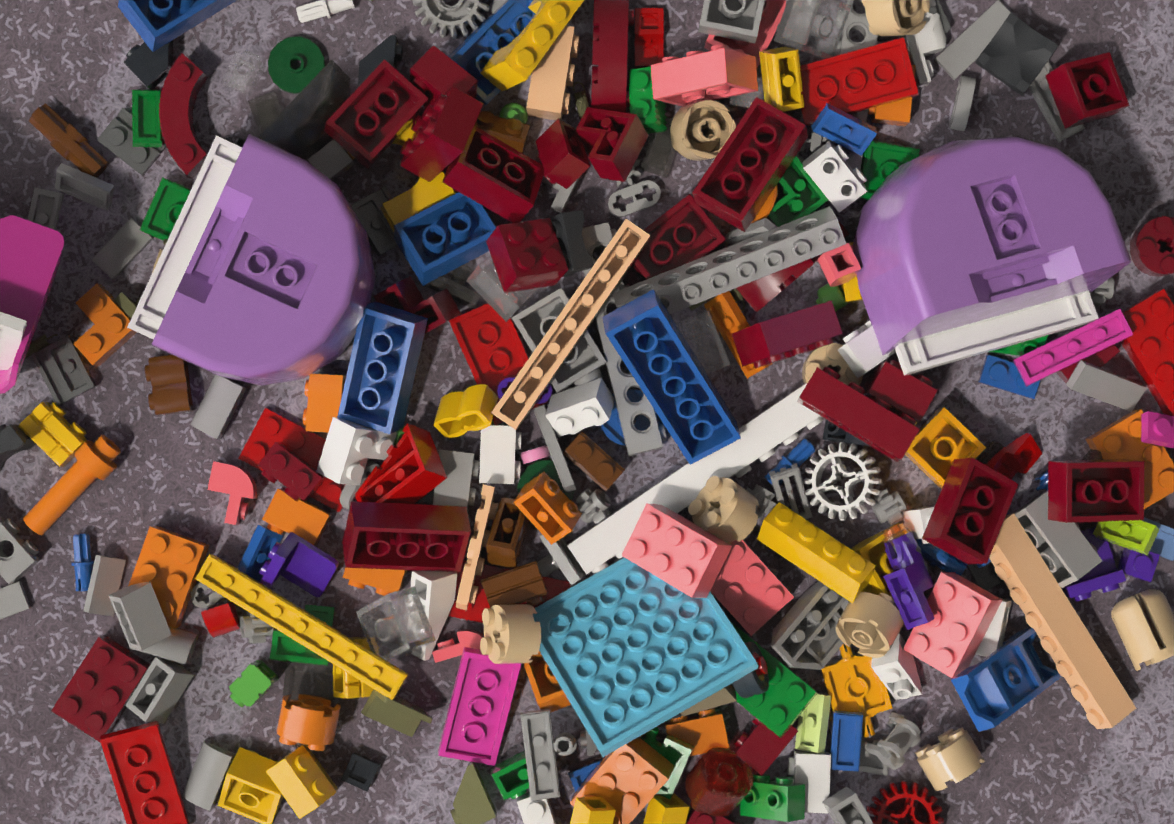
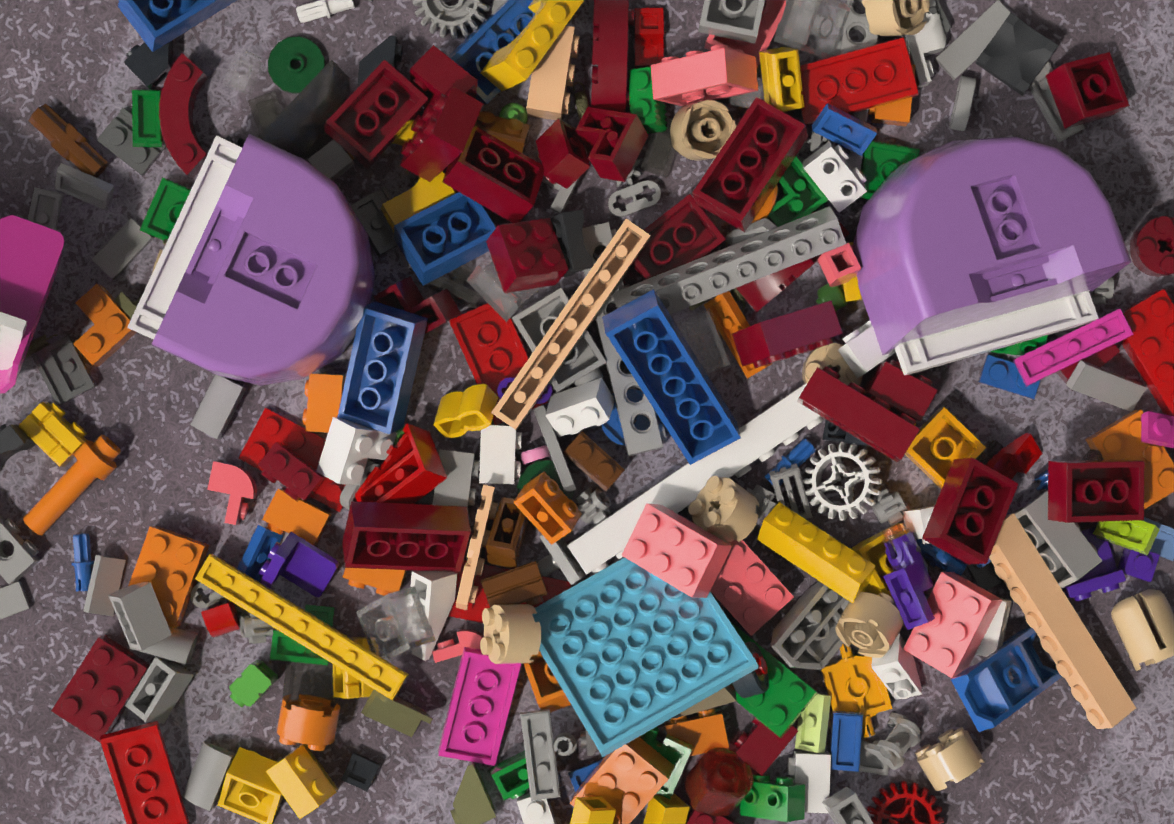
reddish brown brick [145,355,194,416] -> none

